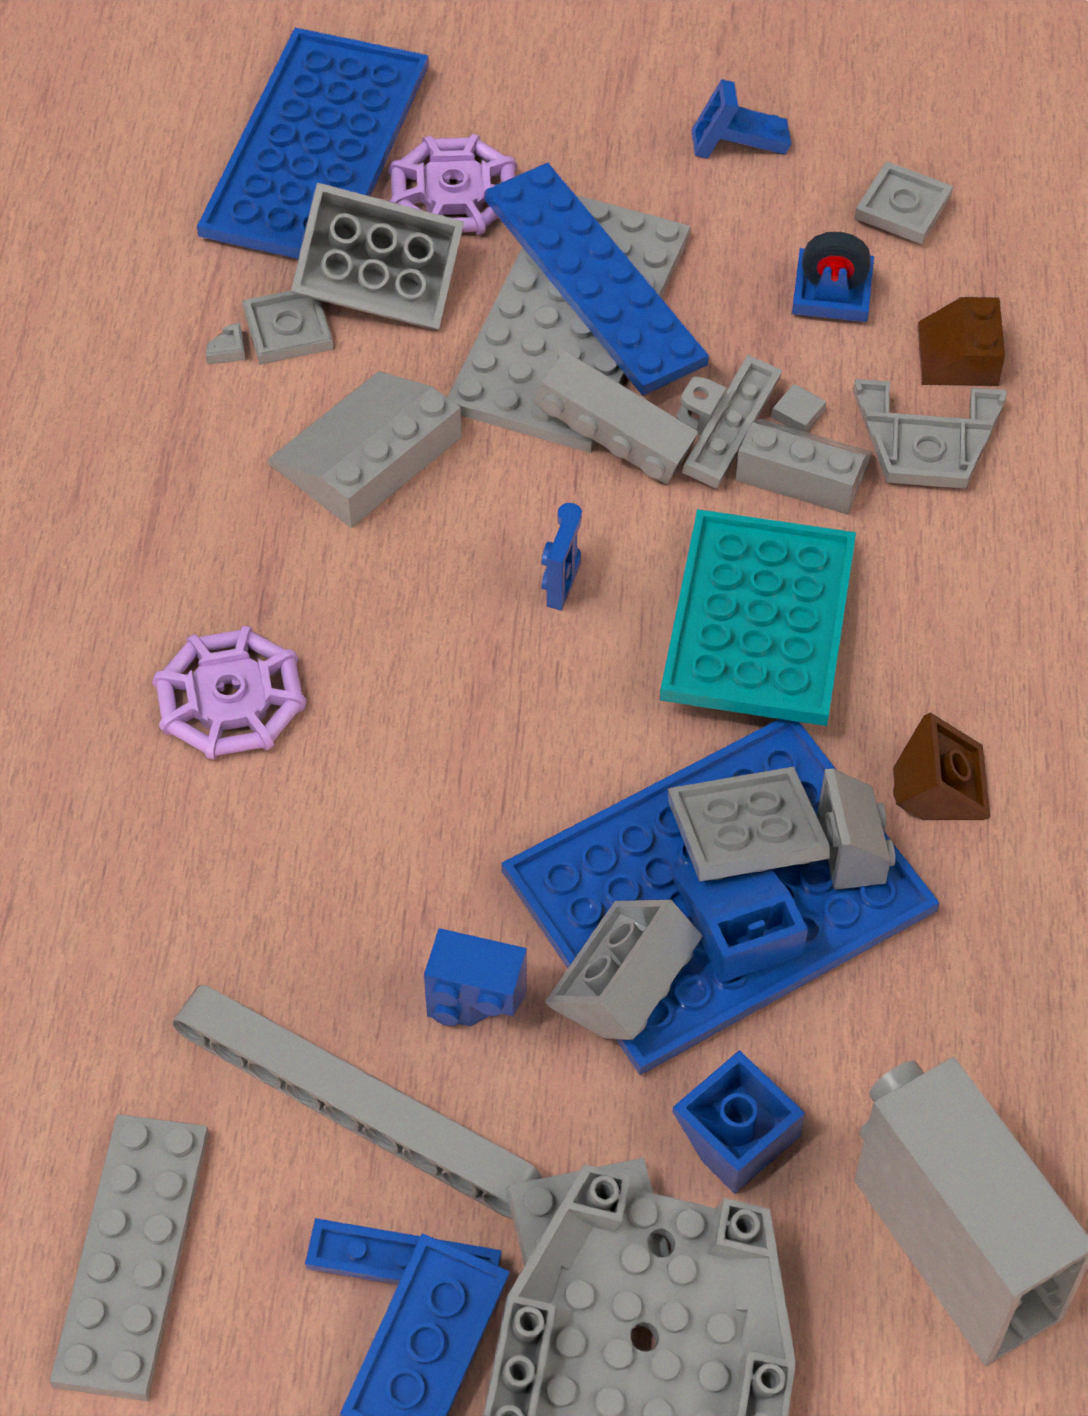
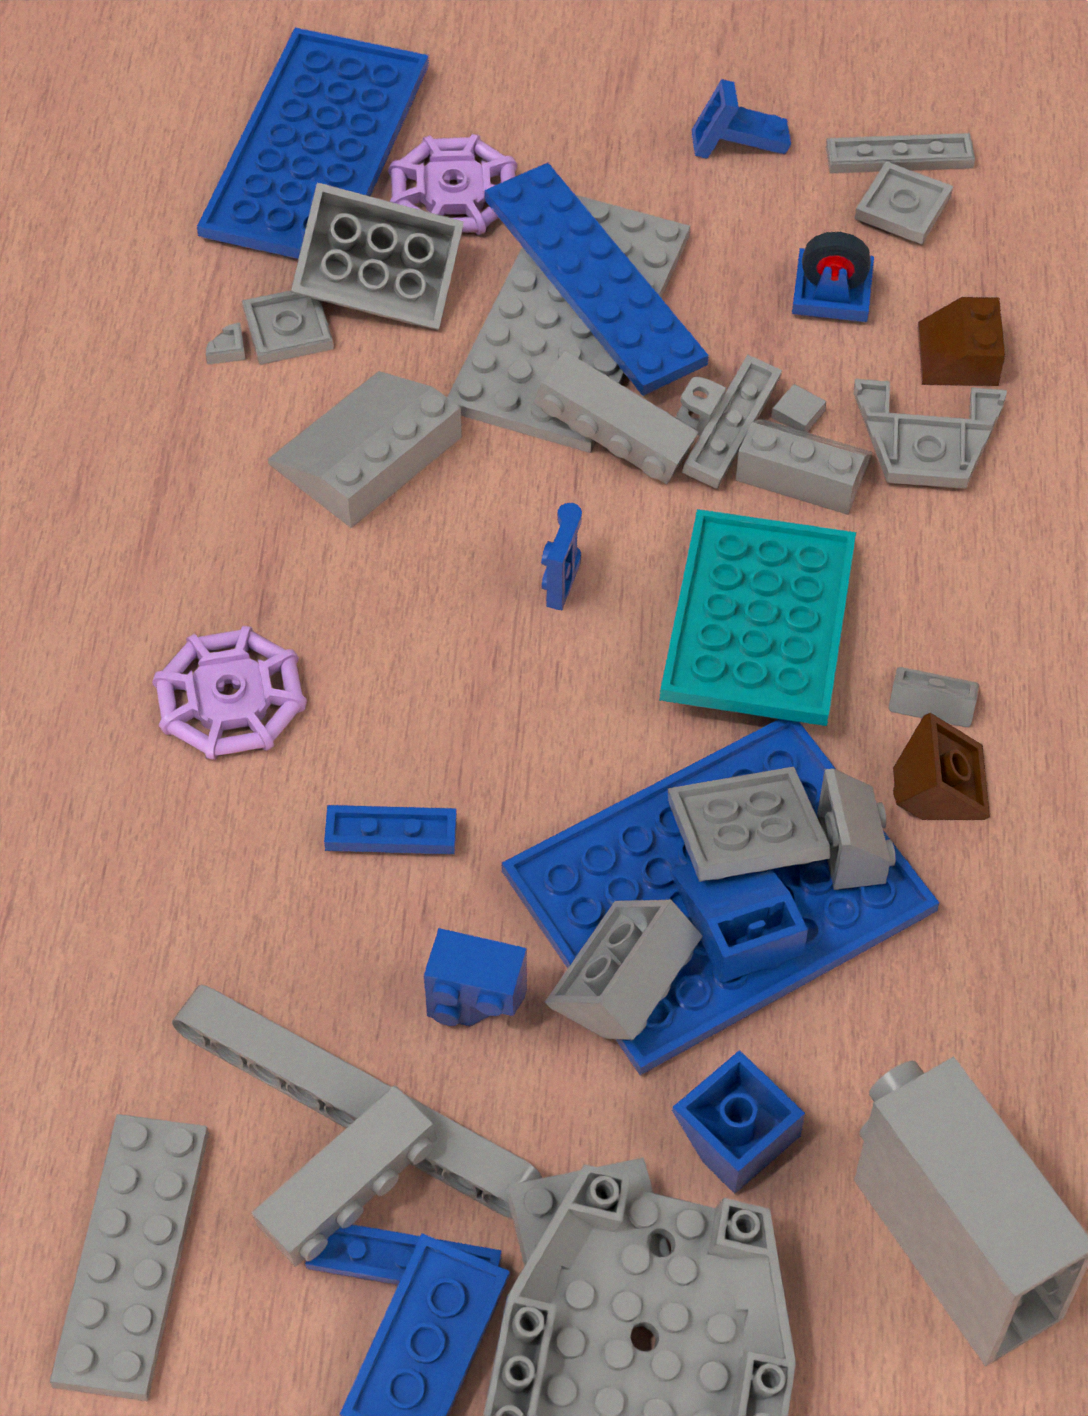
none -> light grey brick [252,1085,437,1267]
none -> blue plate [324,805,457,854]
none -> light grey tile [826,133,975,173]
none -> light grey slope [889,667,979,727]

